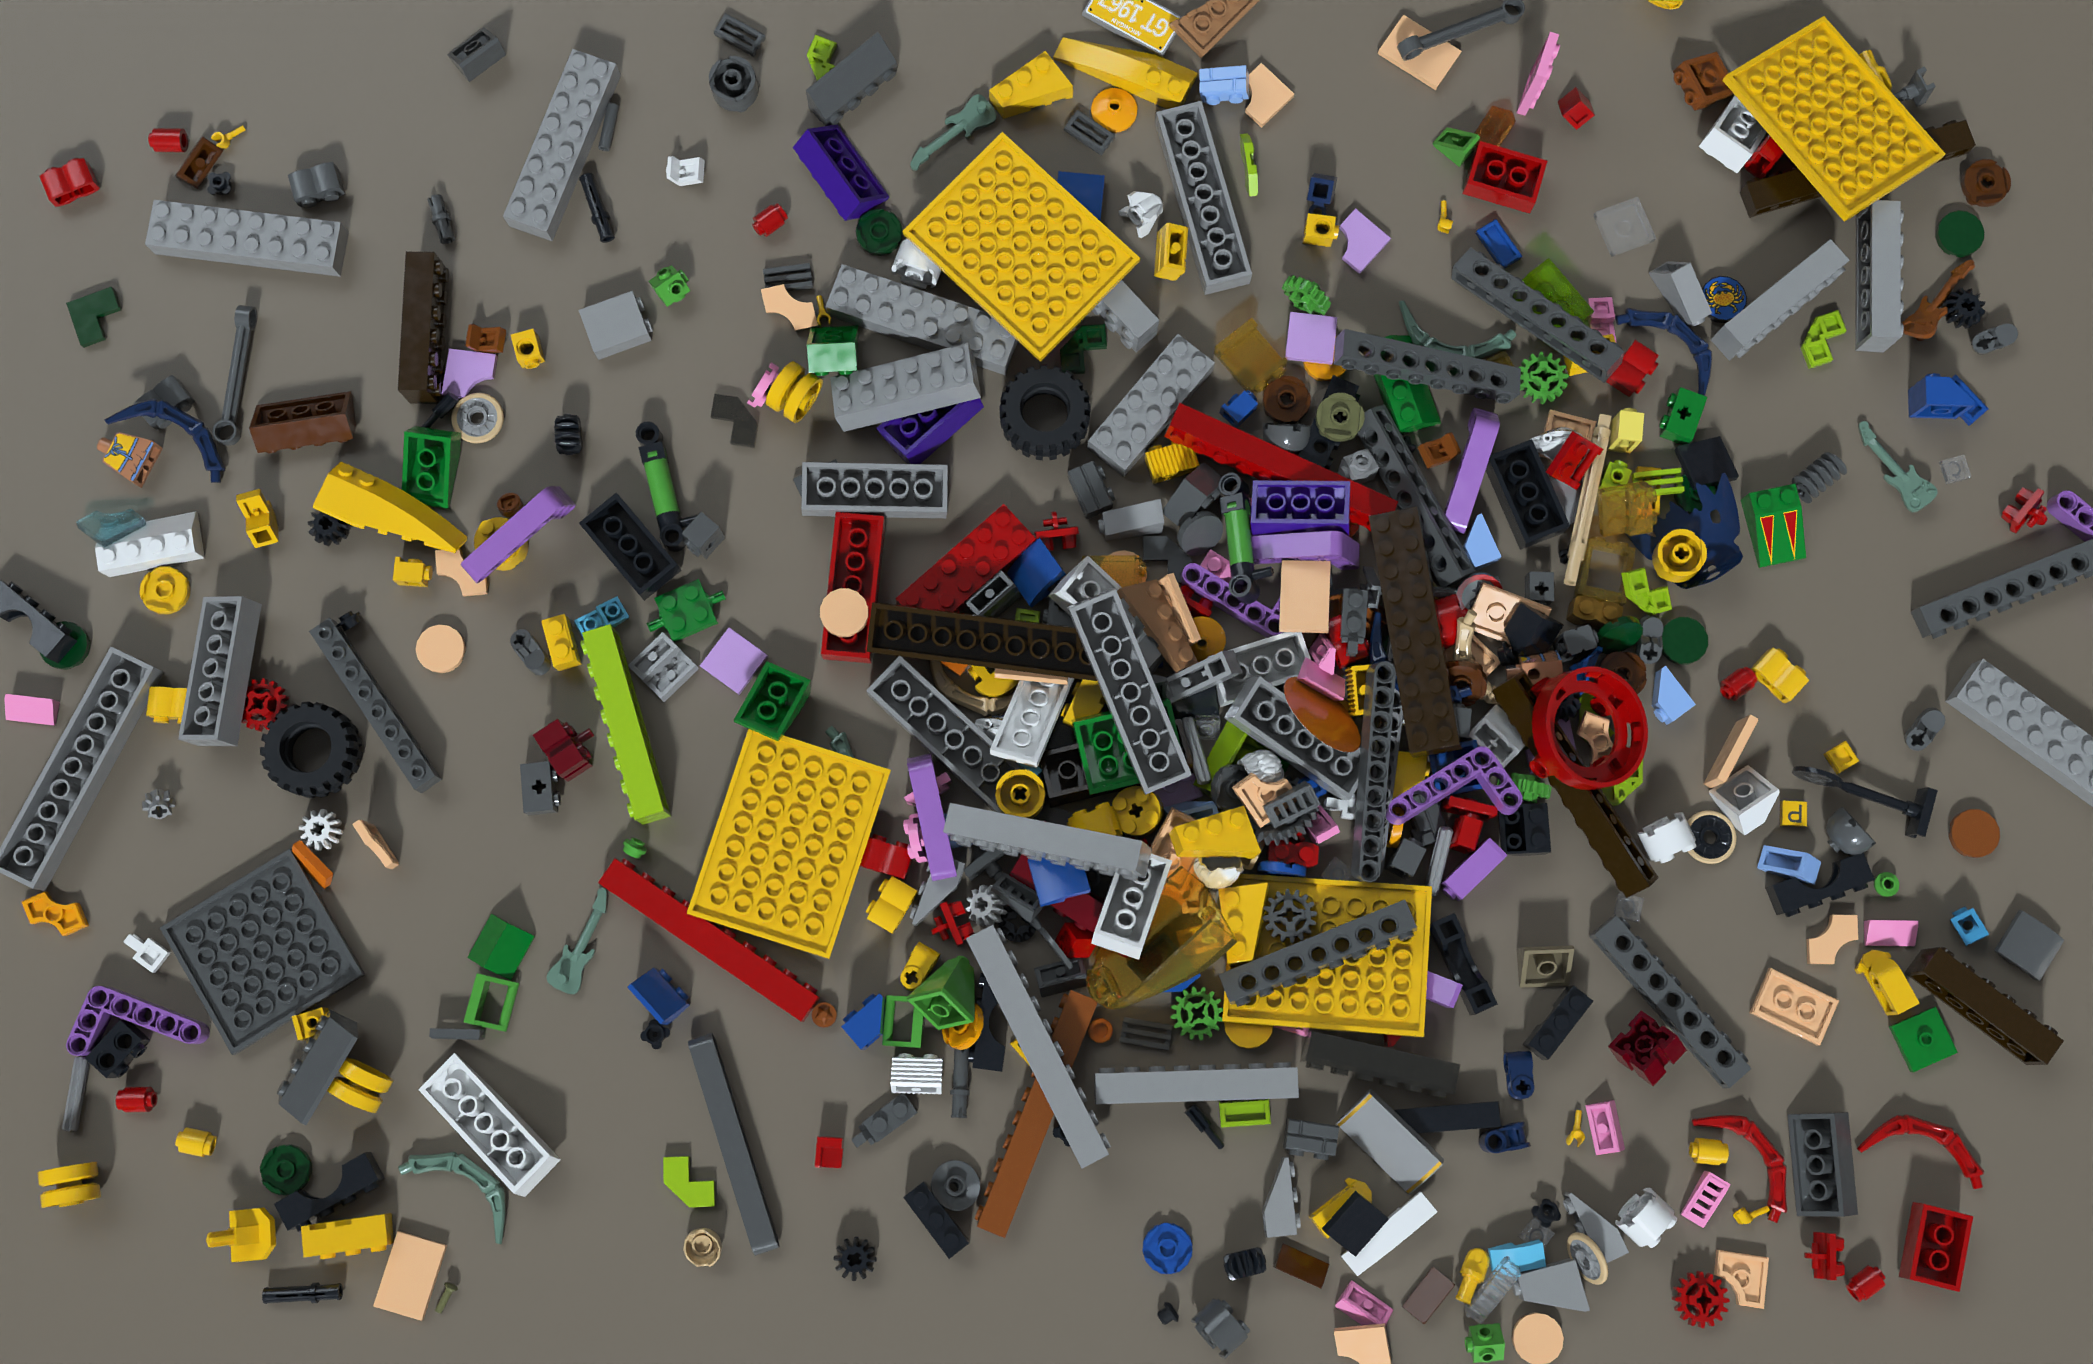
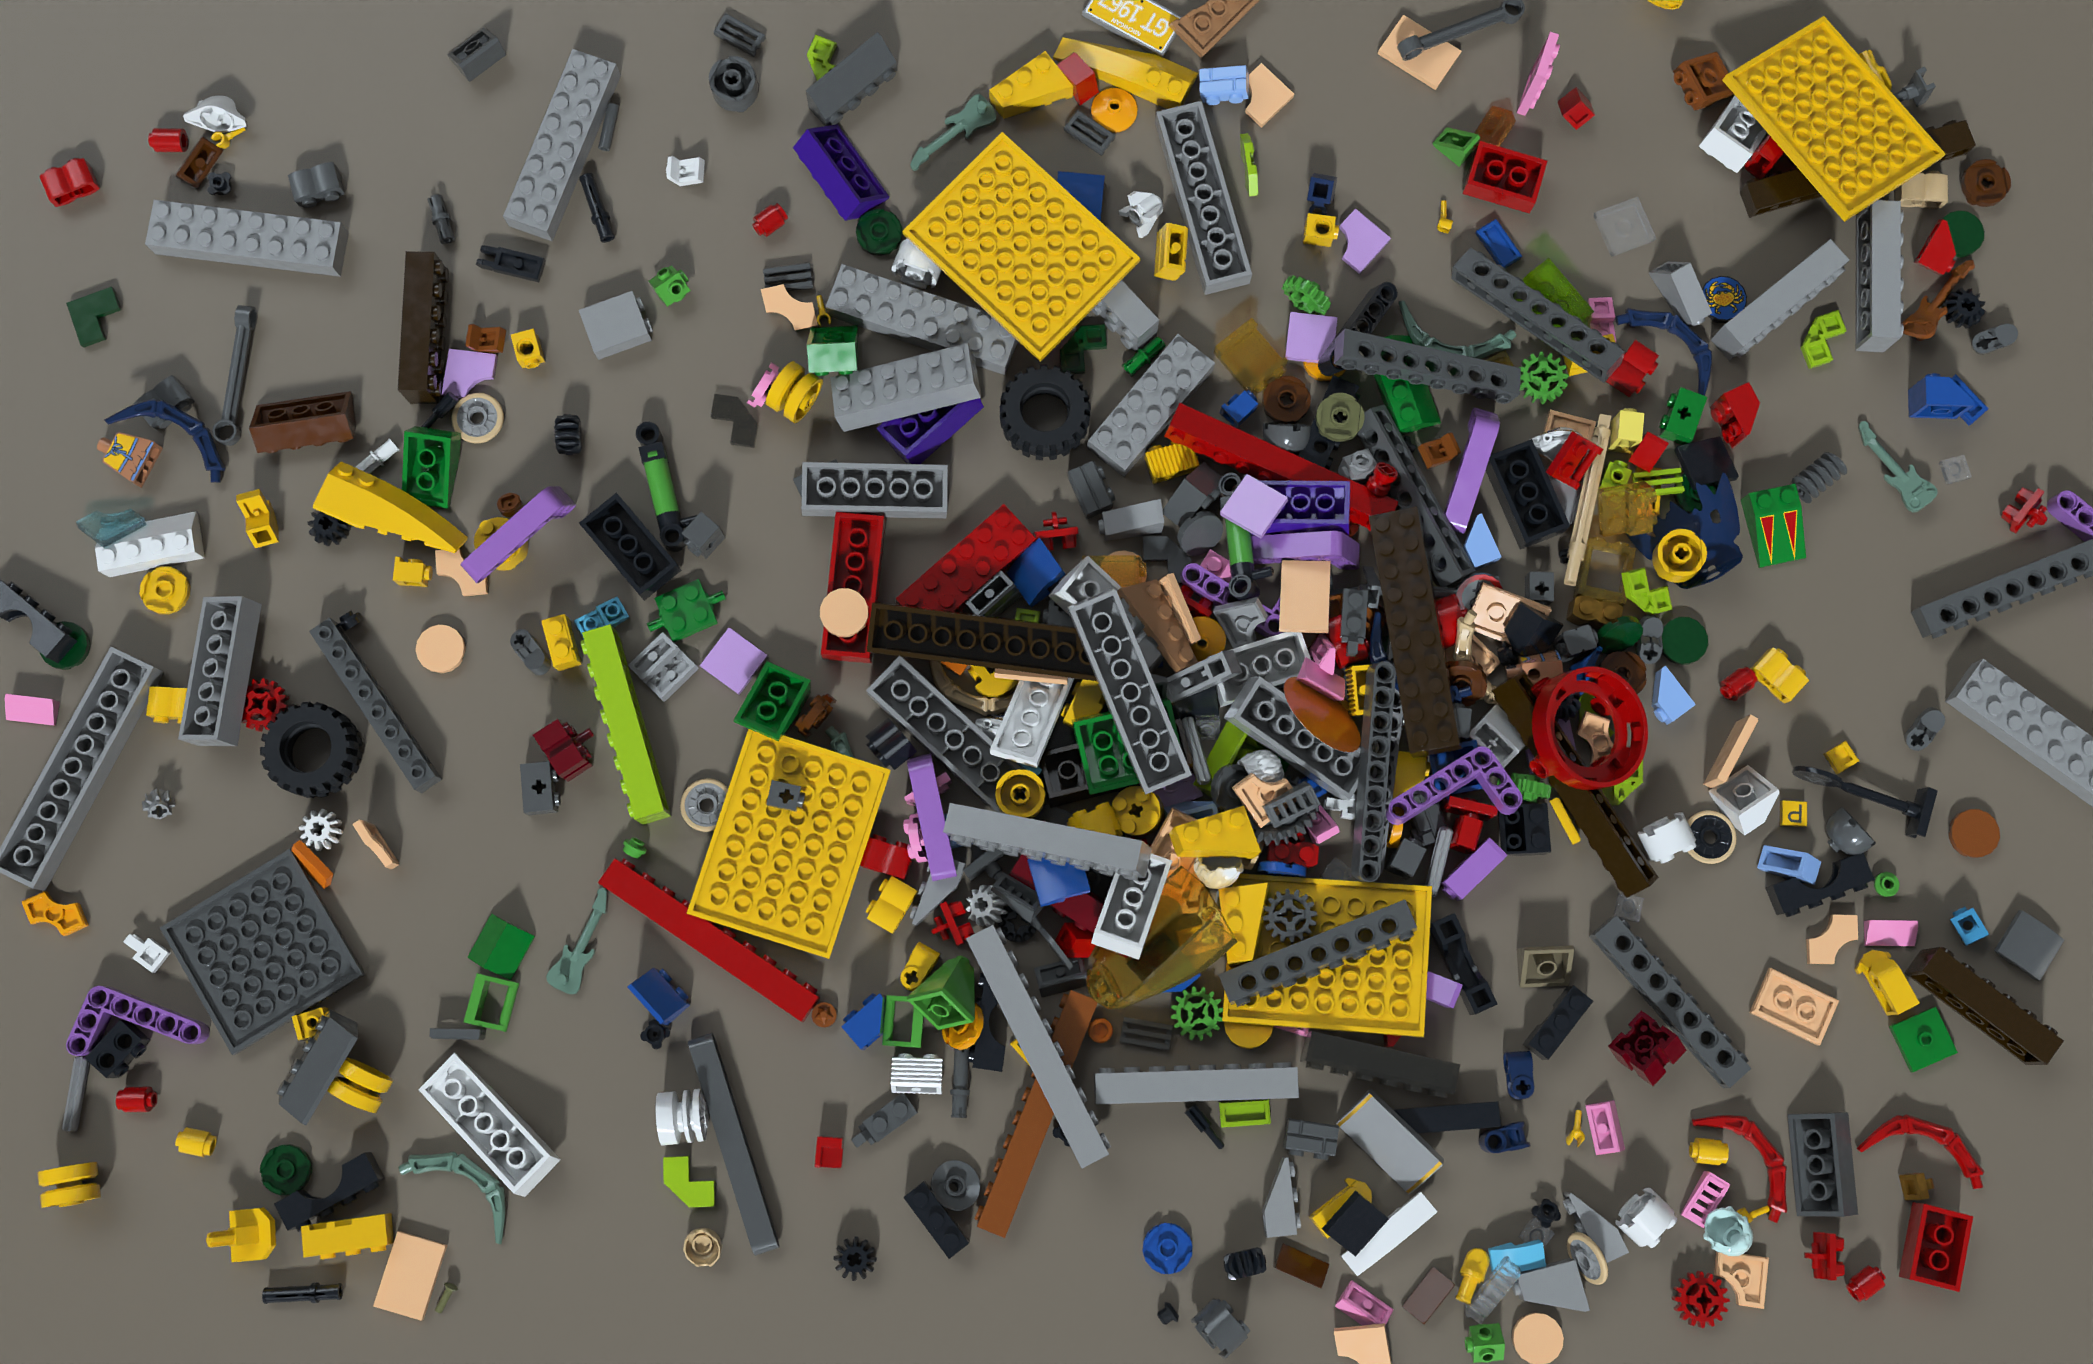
none -> white hat [183,96,247,133]
none -> white axle [355,438,399,474]
none -> black hinge [476,245,546,283]
none -> white wheel [656,1089,709,1146]
none -> light grey wheel [680,779,728,832]
none -> dark grey brick [766,780,805,812]
none -> reddish brown plate [795,694,837,738]
none -> black brick [866,718,917,770]
none -> red slope [1056,52,1099,105]
none -> green axle [1122,337,1166,377]
none -> light grey tile [1213,597,1268,648]
none -> lavender tile [1220,474,1288,539]
none -> black beam [1318,282,1398,376]
none -> red wheel [1366,462,1398,496]
none -> yellow tile [1549,797,1581,845]
none -> red slope [1629,431,1669,473]
none -> light aqua hair [1703,1206,1753,1256]
none -> red slope [1710,382,1760,448]
none -> tan brick [1895,171,1948,209]
none -> pearl gold tile [1899,1173,1934,1200]
none -> red slope [1914,219,1956,275]

